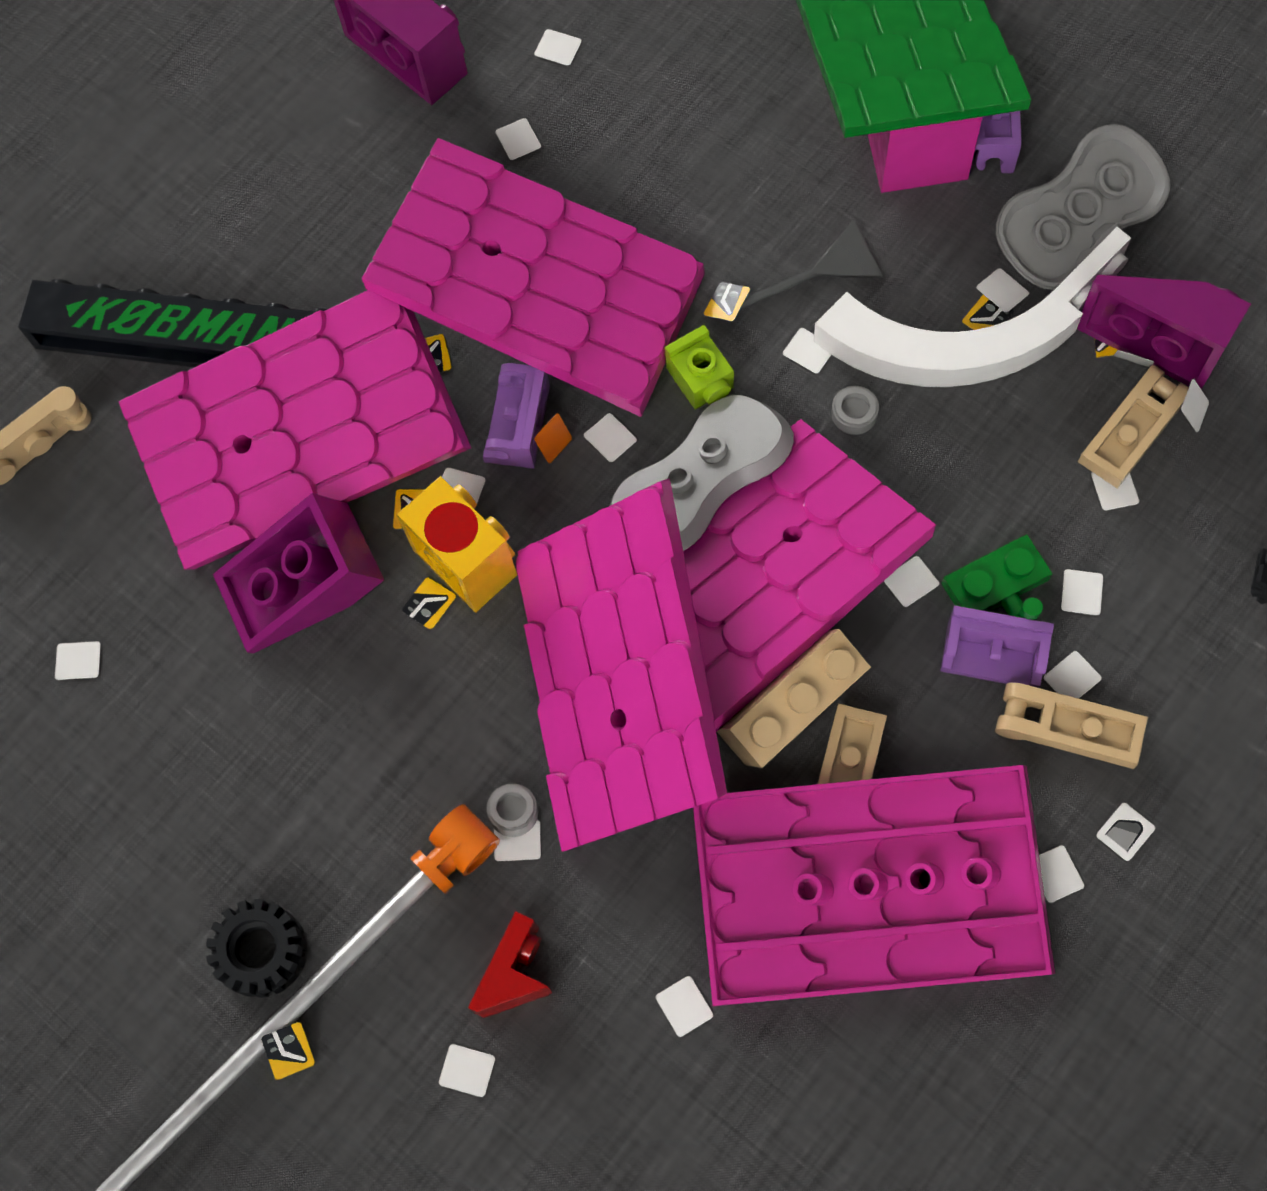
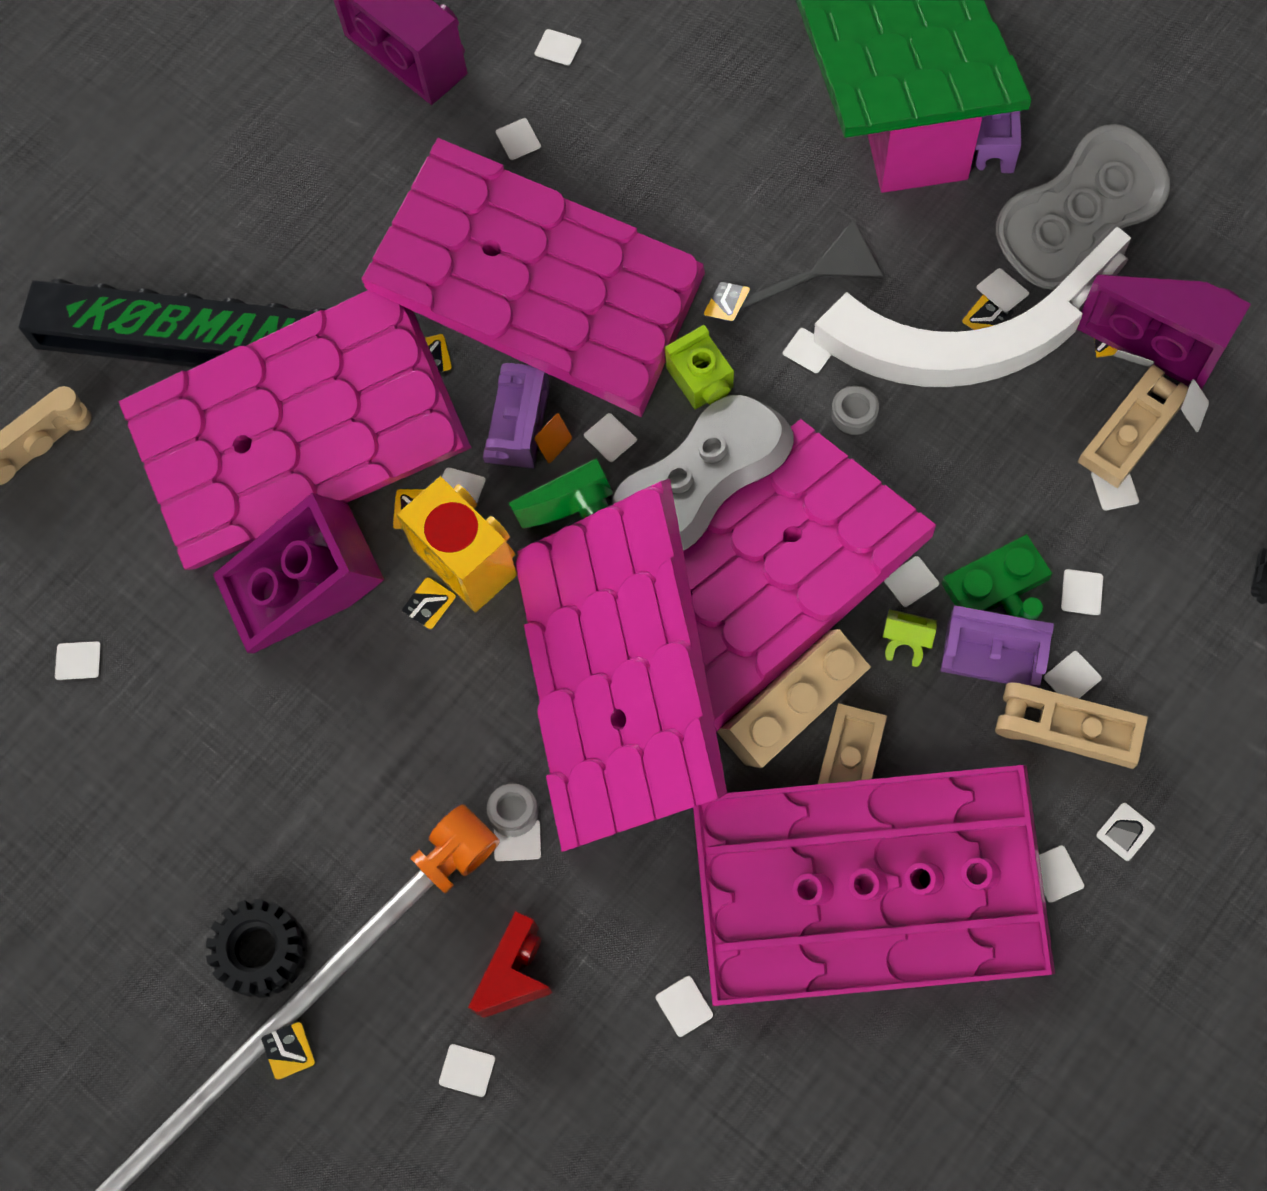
none -> green slope [509,458,613,529]
none -> lime tile [883,609,937,667]

